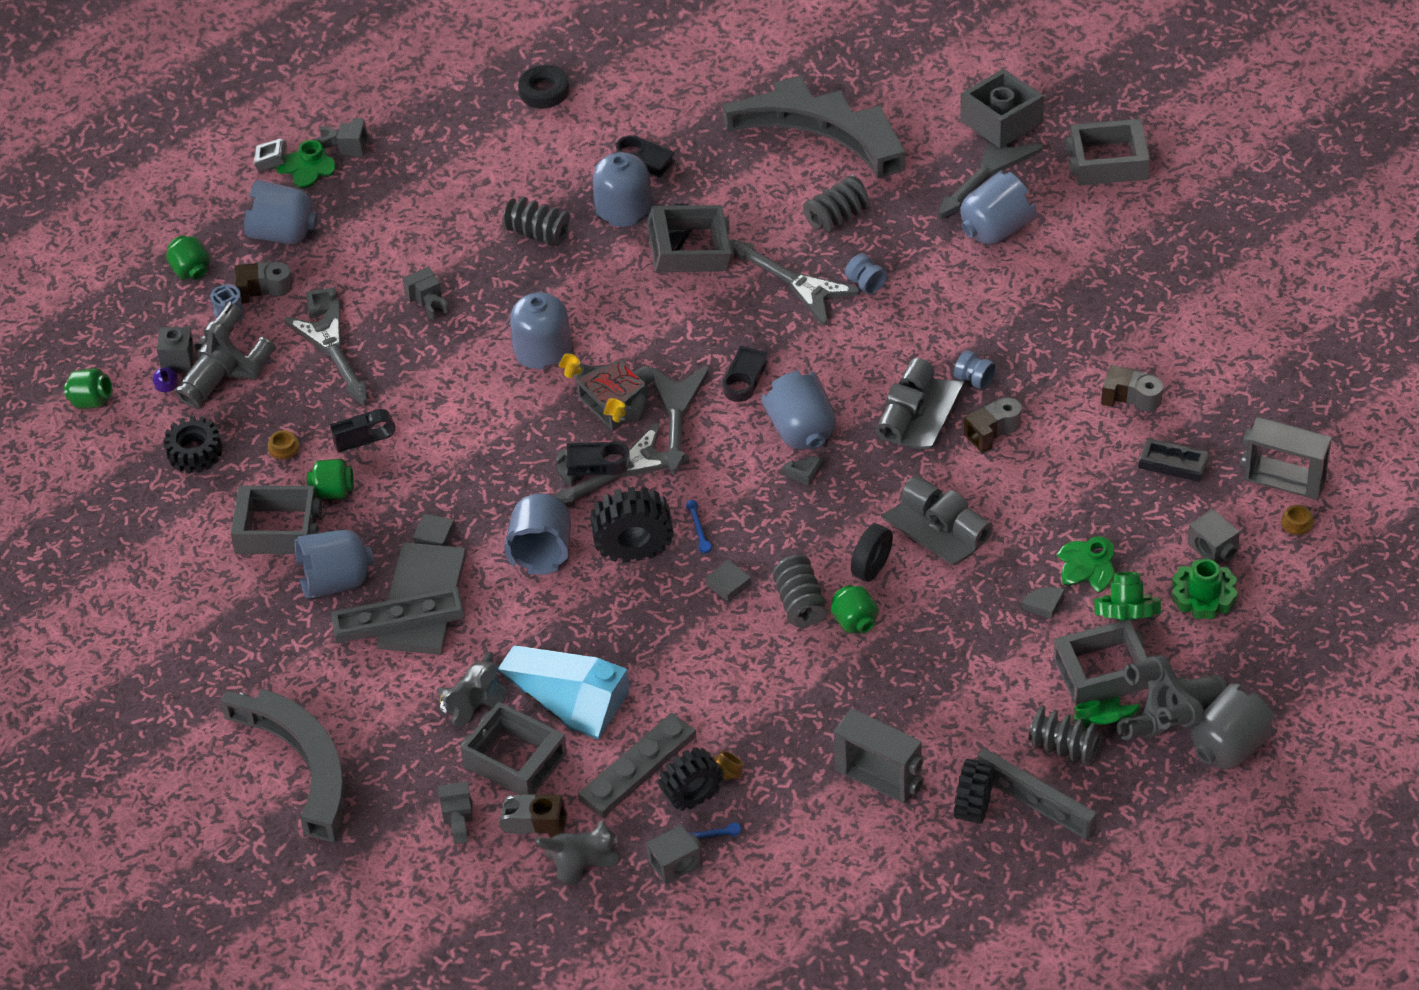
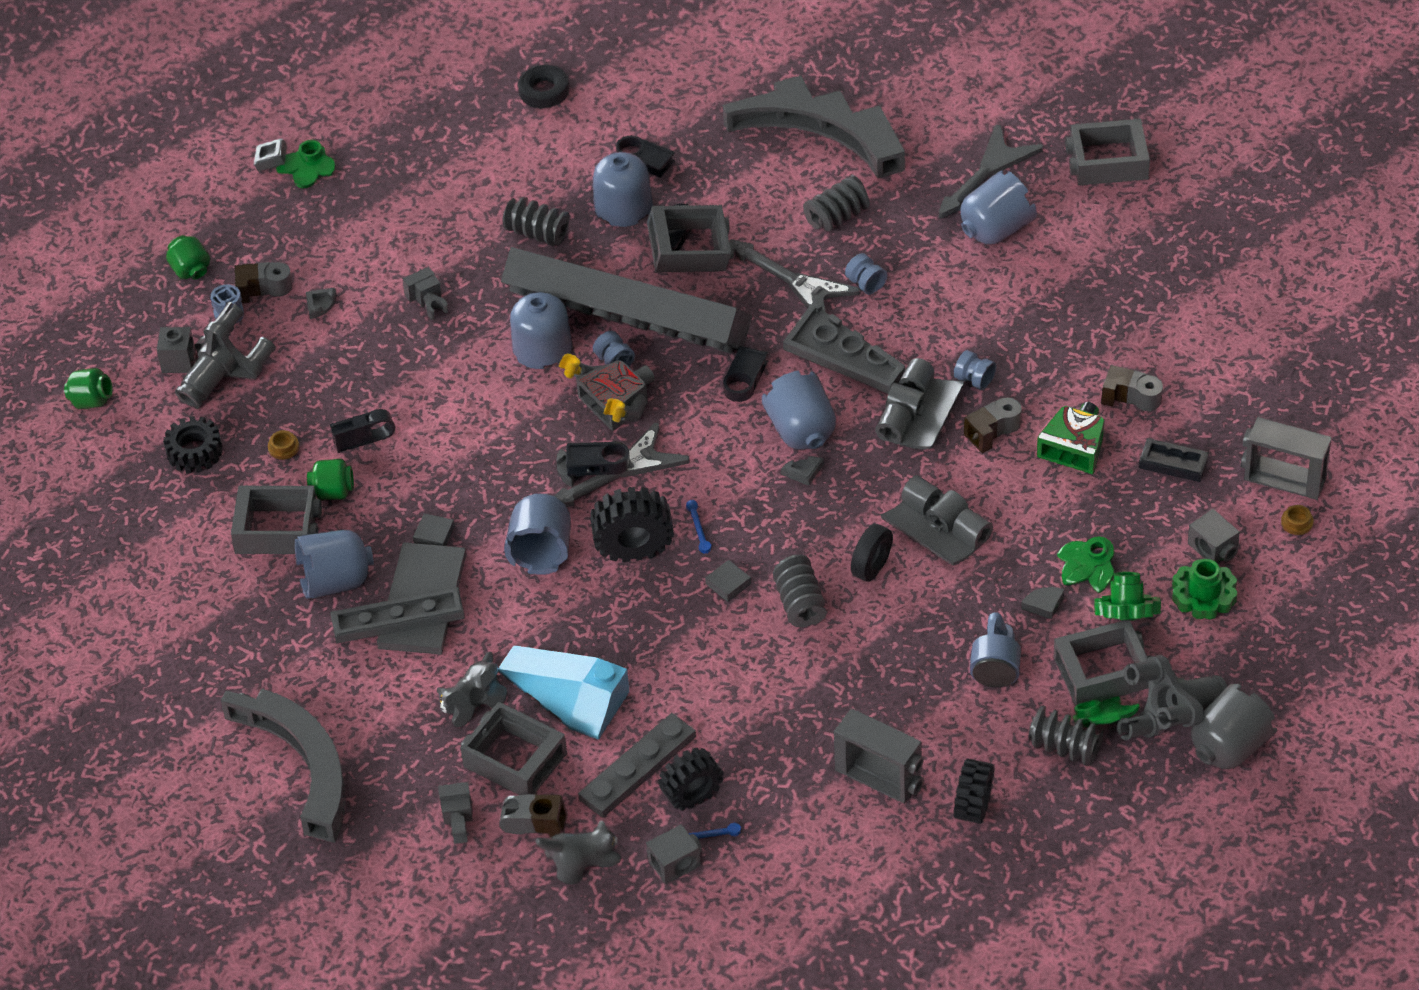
dark purple hinge [153,367,178,392] -> none
sand blue cylinder [244,180,318,244] -> none
dark grey piece [284,299,367,405] -> none
dark grey piece [316,118,368,156] -> none
dark grey piece [650,367,708,475] -> none
pearl gold plate [713,750,744,781] -> none
green head [831,585,879,634] -> none
dark grey brick [960,69,1044,148] -> none
dark grey tile [977,748,1097,840] -> none
none -> dark grey brick [501,247,753,354]
none -> sand blue wheel [593,330,635,367]
none -> dark grey wing [783,301,905,394]
none -> sand blue piece [970,612,1021,688]
none -> green torso [1037,402,1105,474]

